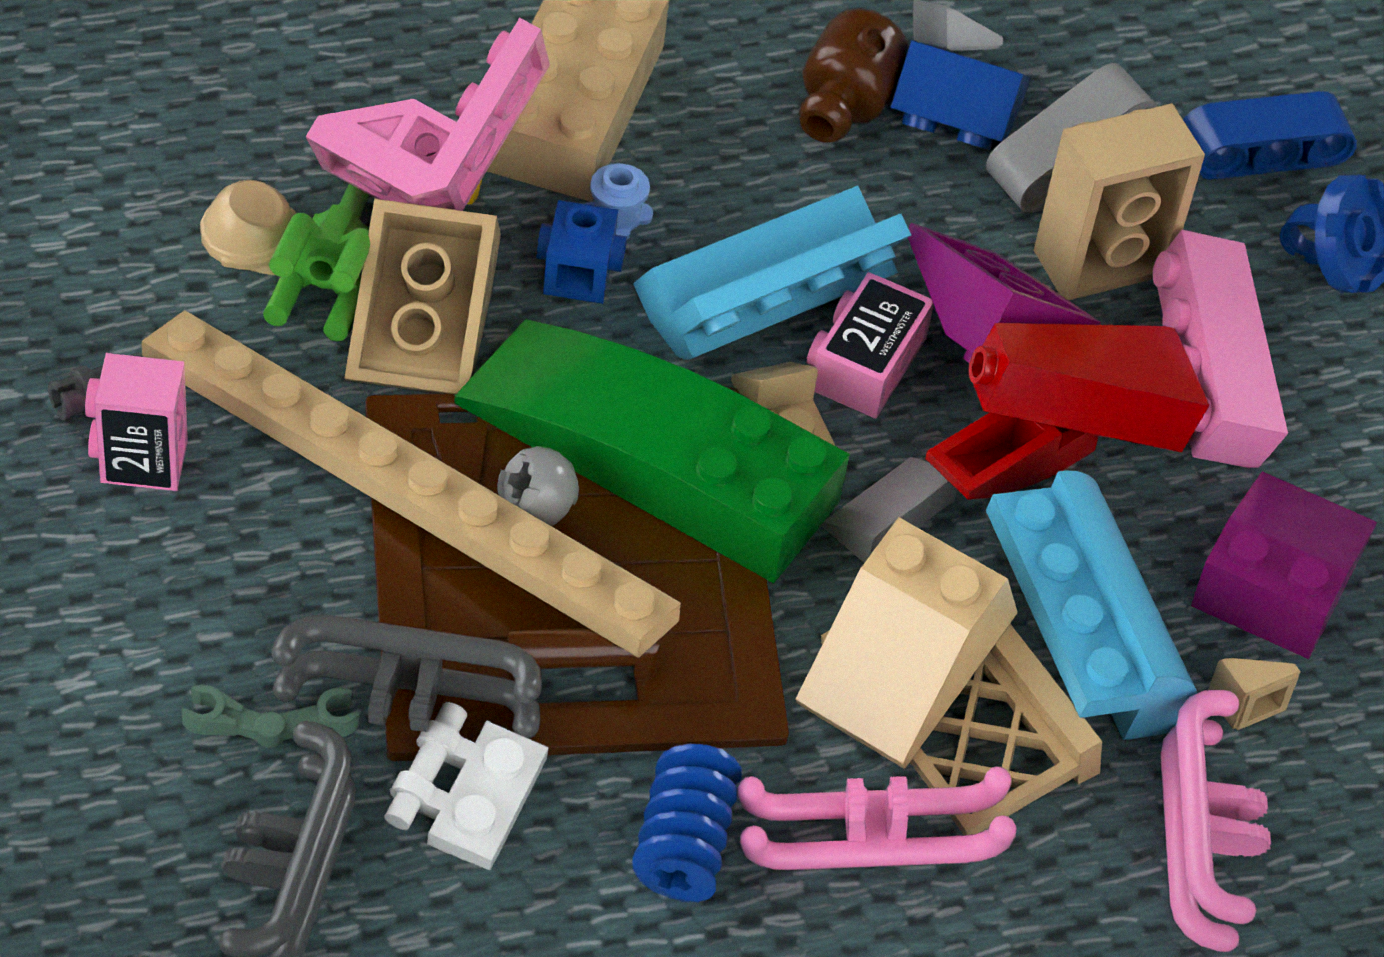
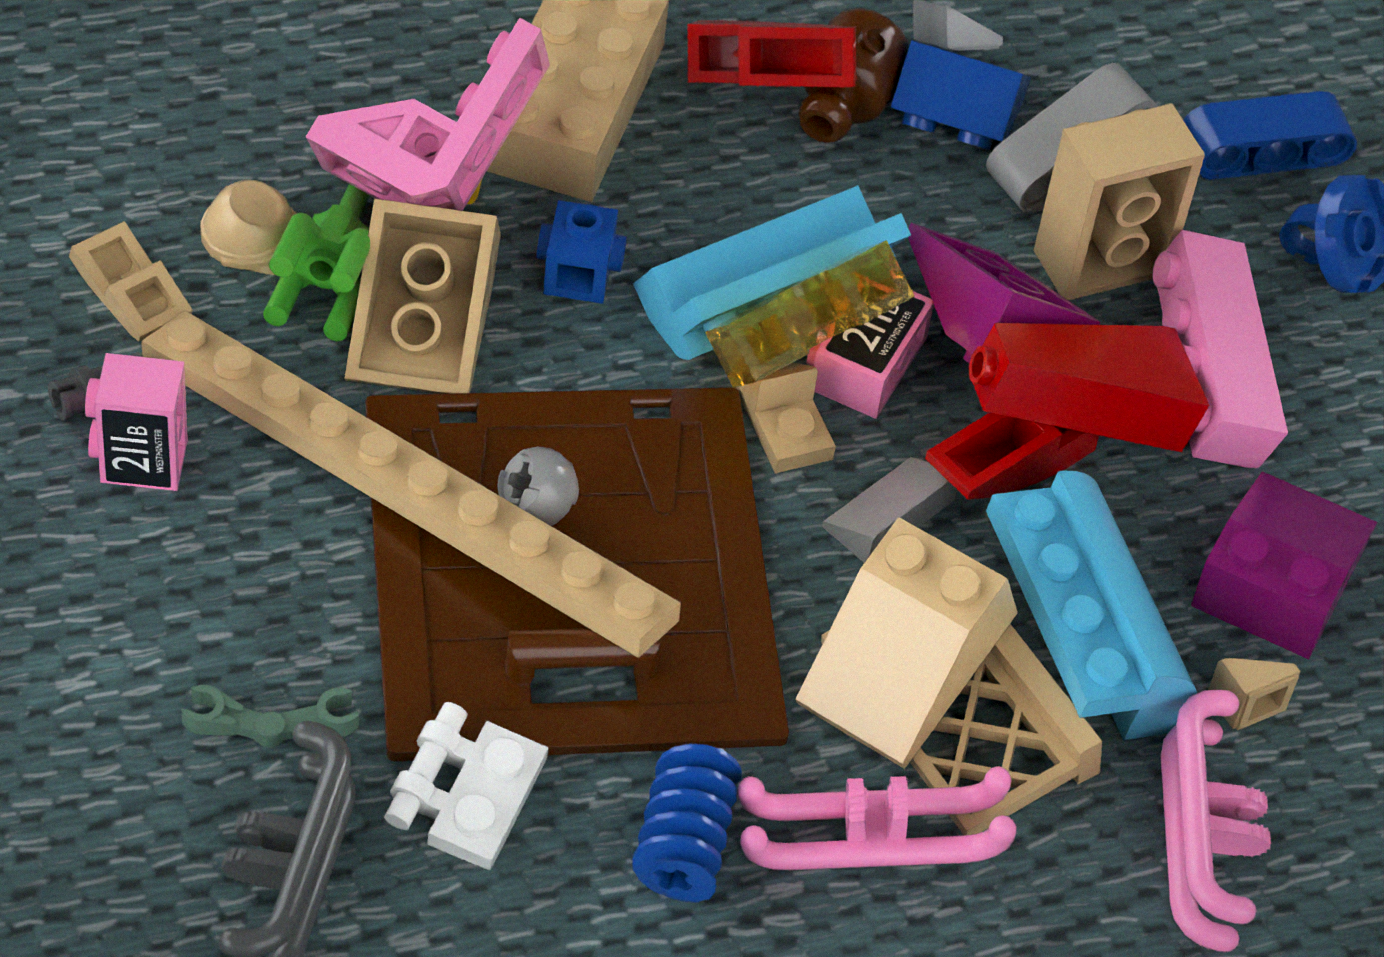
dark grey piece [271,615,542,739] -> none
green slope [454,319,850,584] -> none
light blue brick [585,163,653,239] -> none
none -> tan slope [69,221,193,341]
none -> red slope [687,20,856,87]
none -> clear yellow arch [705,240,915,388]

